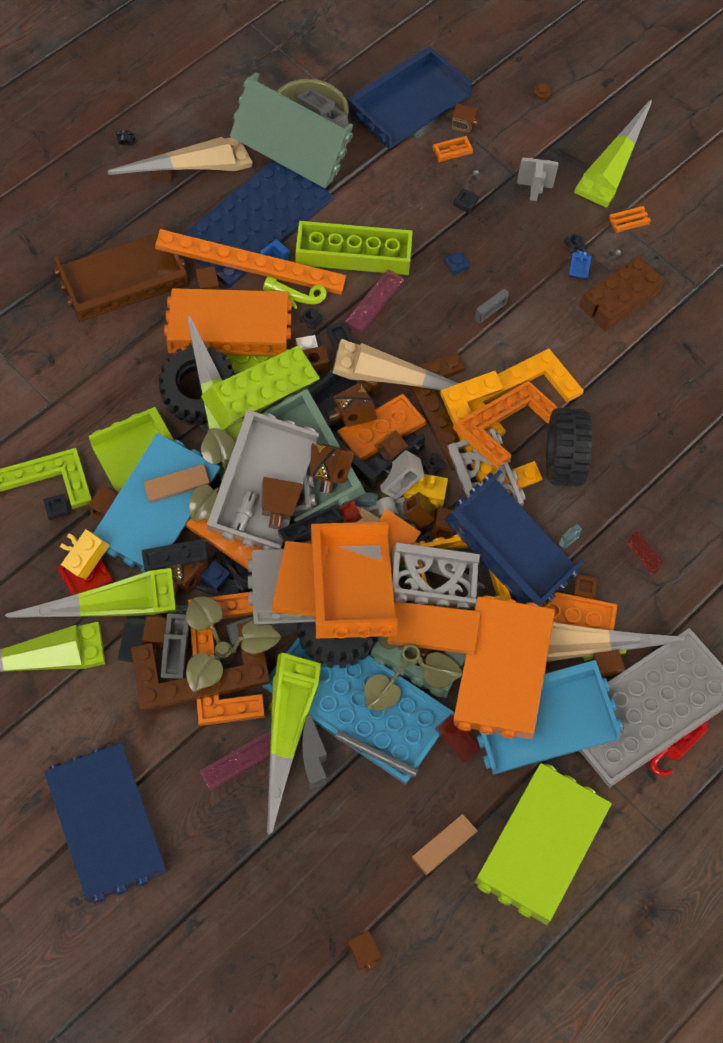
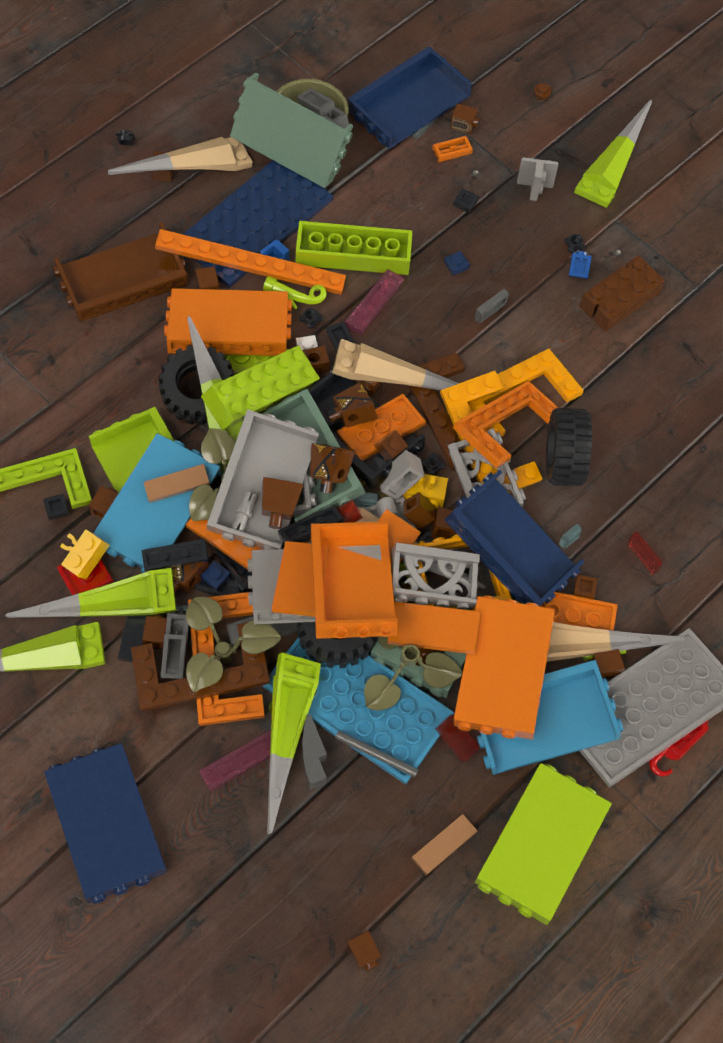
orange tile [609,206,651,233] -> none

